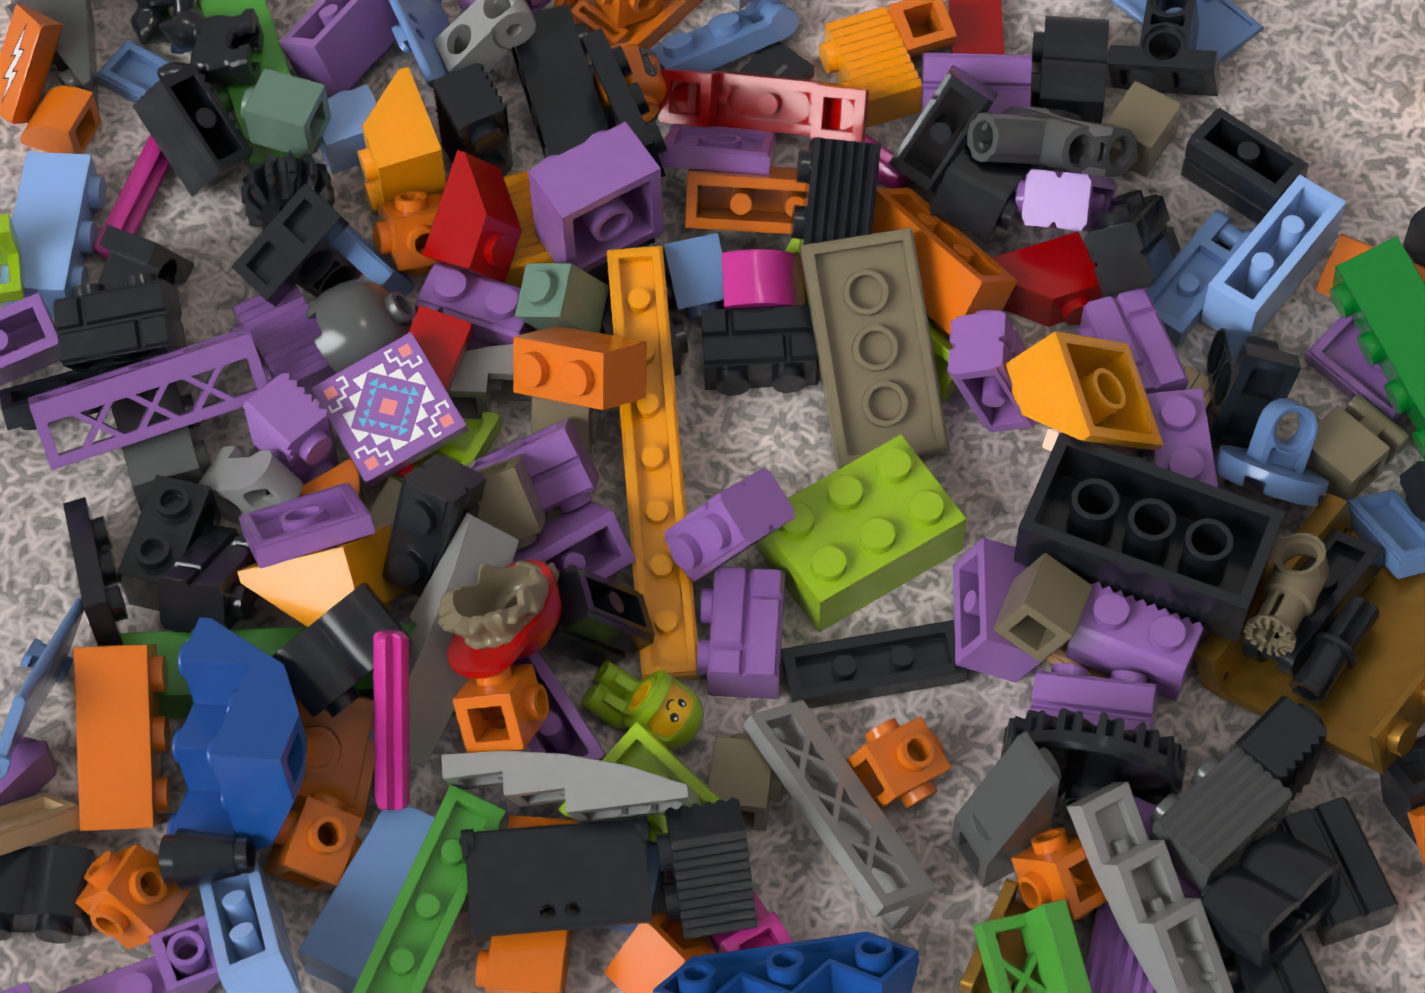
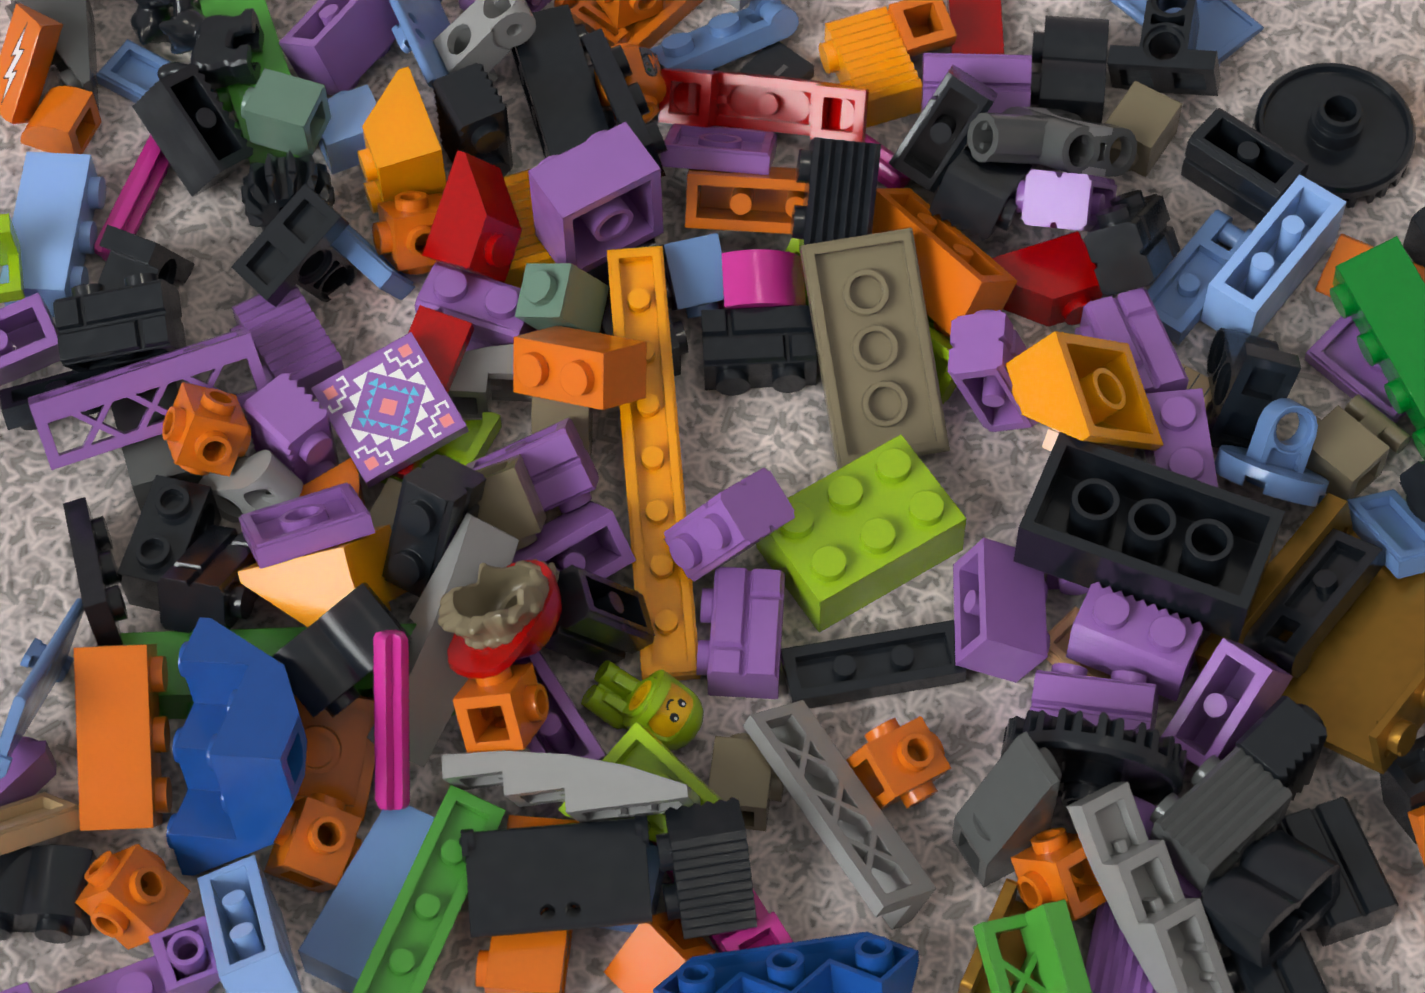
black cone [159,828,256,890] -> none
dark grey cylinder [306,279,415,373] -> none
dark tan brick [993,553,1093,663] -> none
dark tan connector [1243,533,1330,657] -> none
black axle [1289,596,1380,706] -> none
none -> orange brick [162,382,251,477]
none -> medium lavender brick [1161,638,1293,767]
none -> black wheel [1252,63,1416,208]

